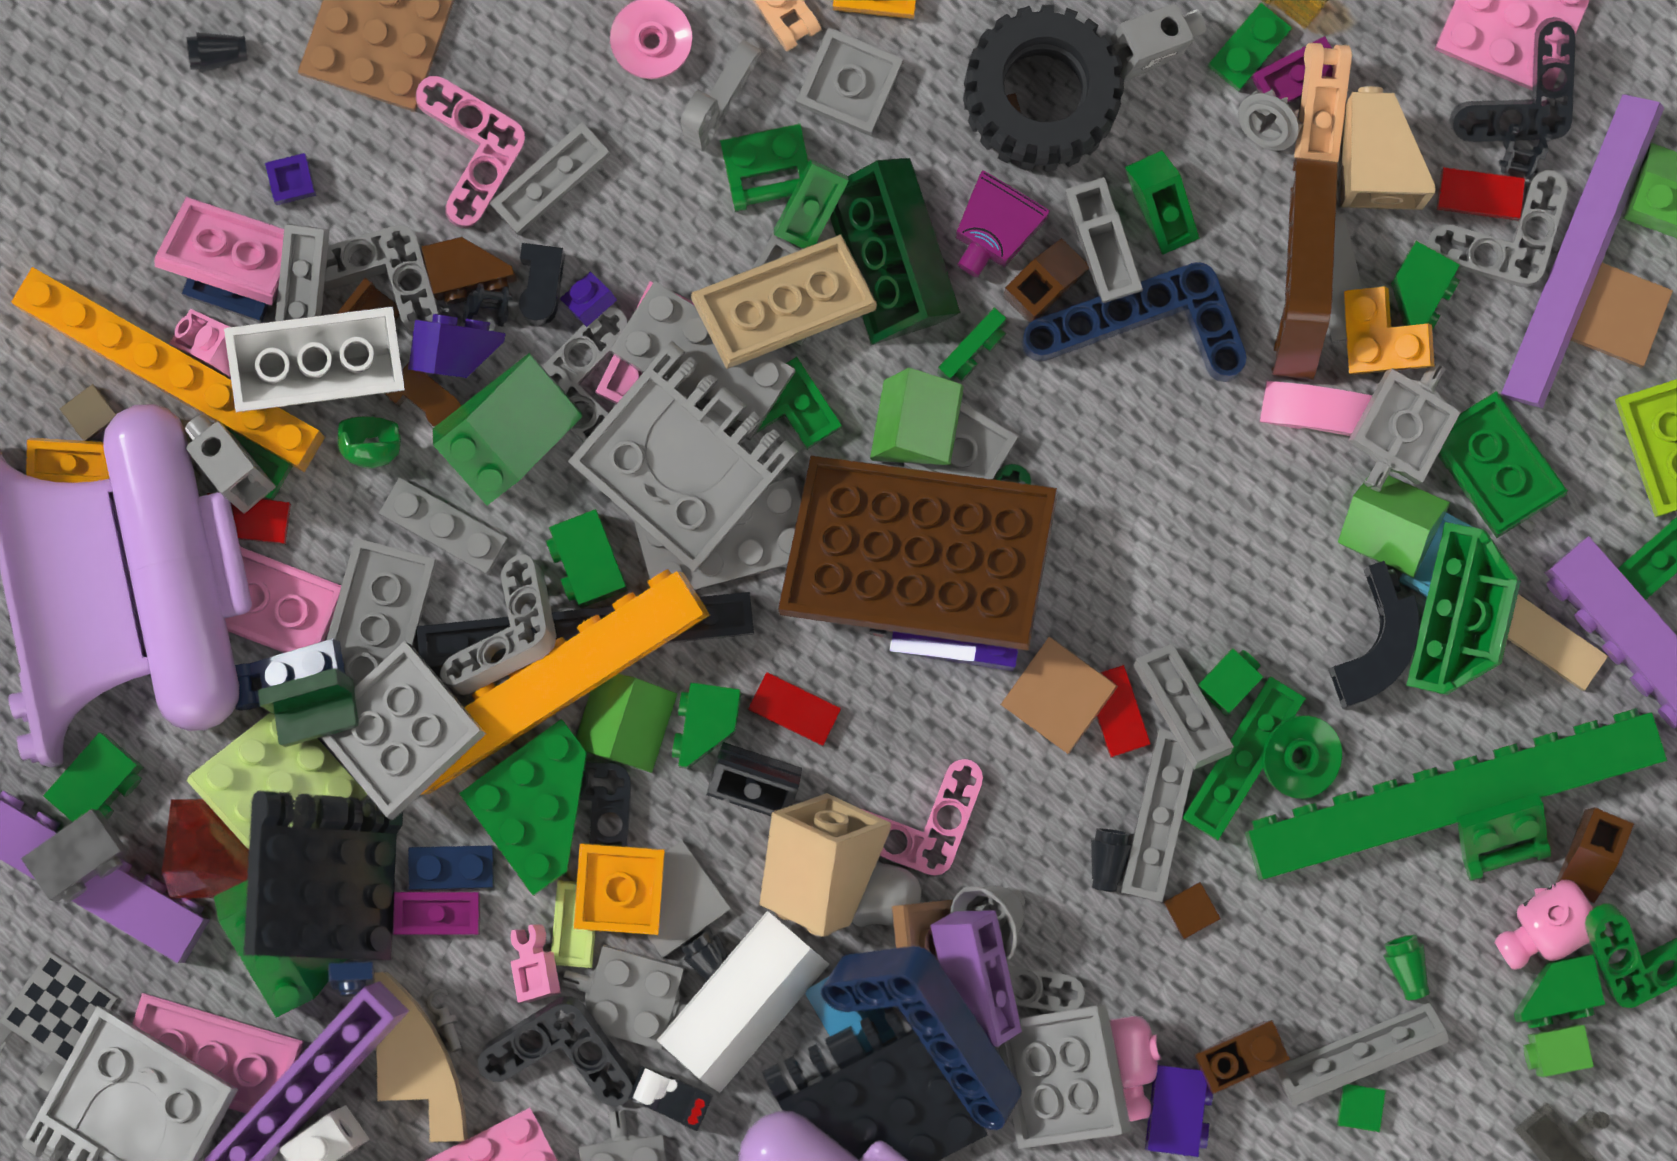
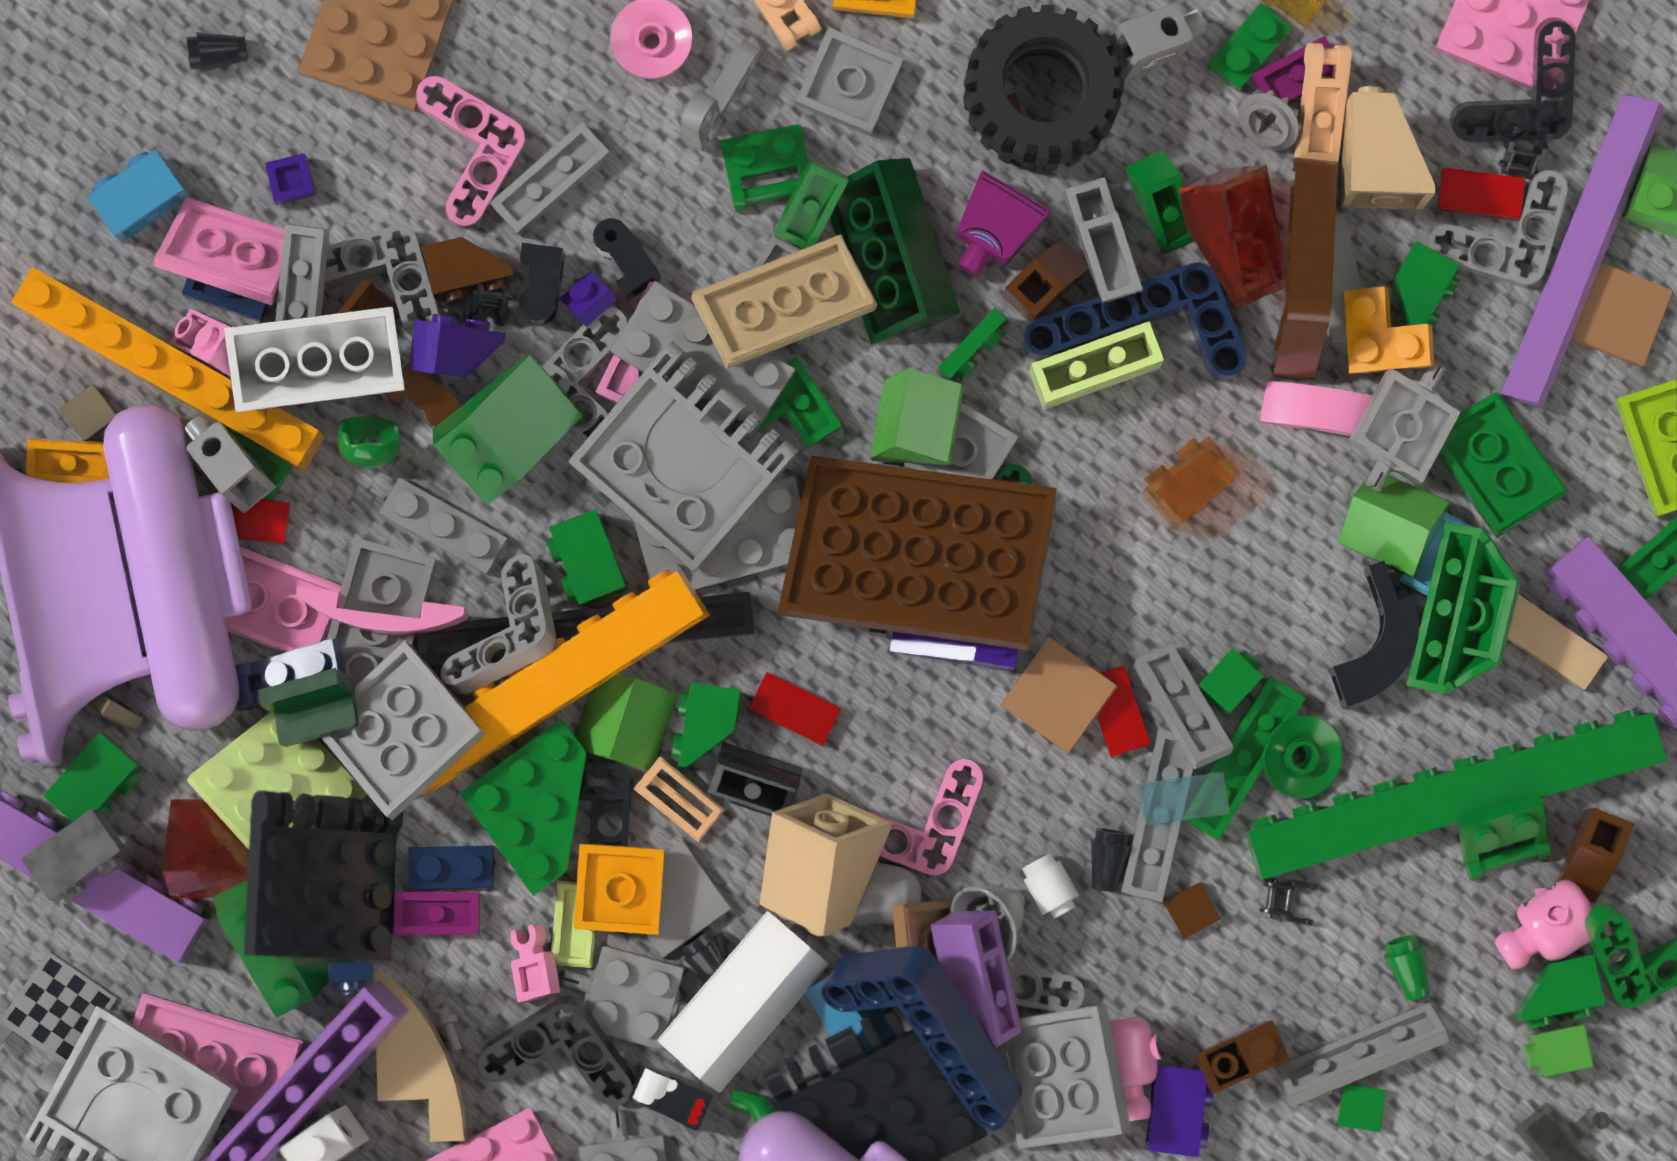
none -> dark azure brick [87,149,190,243]
none -> dark tan tile [88,694,143,731]
none -> bright pink slope [296,586,469,635]
none -> black leg [593,218,661,302]
none -> light nougat tile [633,756,725,842]
none -> green arm [729,1088,778,1123]
none -> white brick [1022,853,1079,919]
none -> yellowish green brick [1029,321,1164,410]
none -> clear light blue tile [1139,772,1229,826]
none -> clear orange brick [1142,436,1241,531]
none -> clear red slope [1179,165,1286,307]
none -> black piece [1259,878,1318,925]

